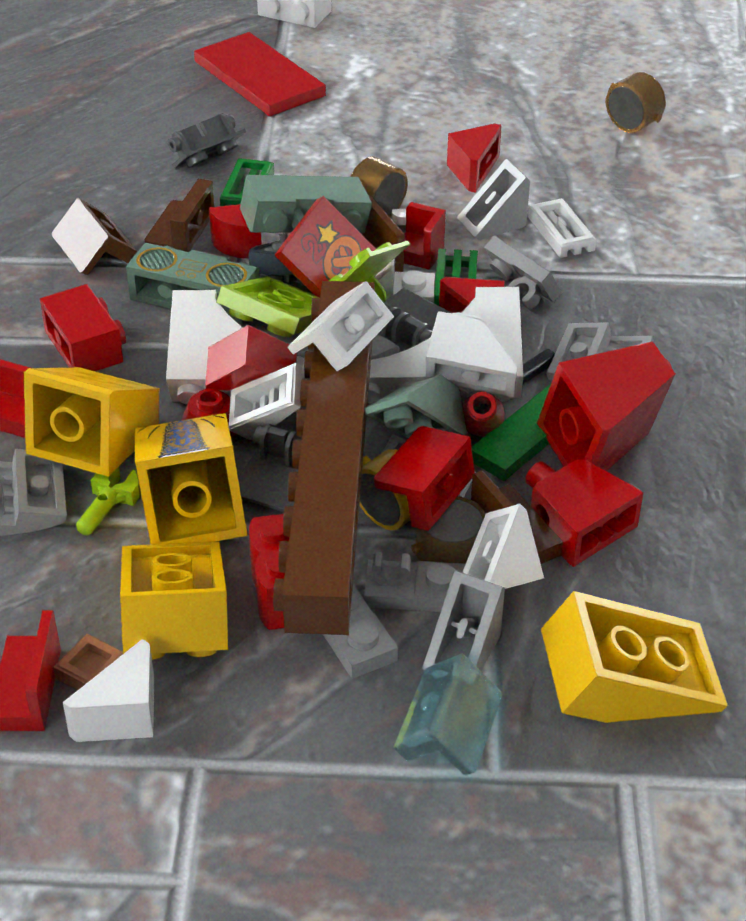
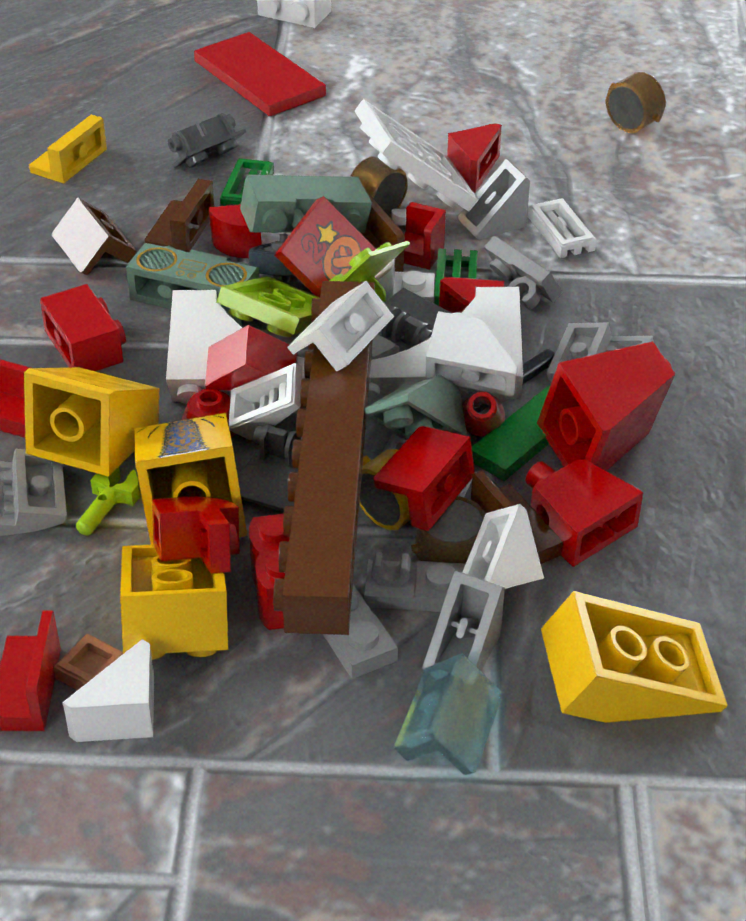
none -> yellow panel [29,114,107,184]
none -> red brick [152,496,240,574]
none -> white plate [355,99,478,212]

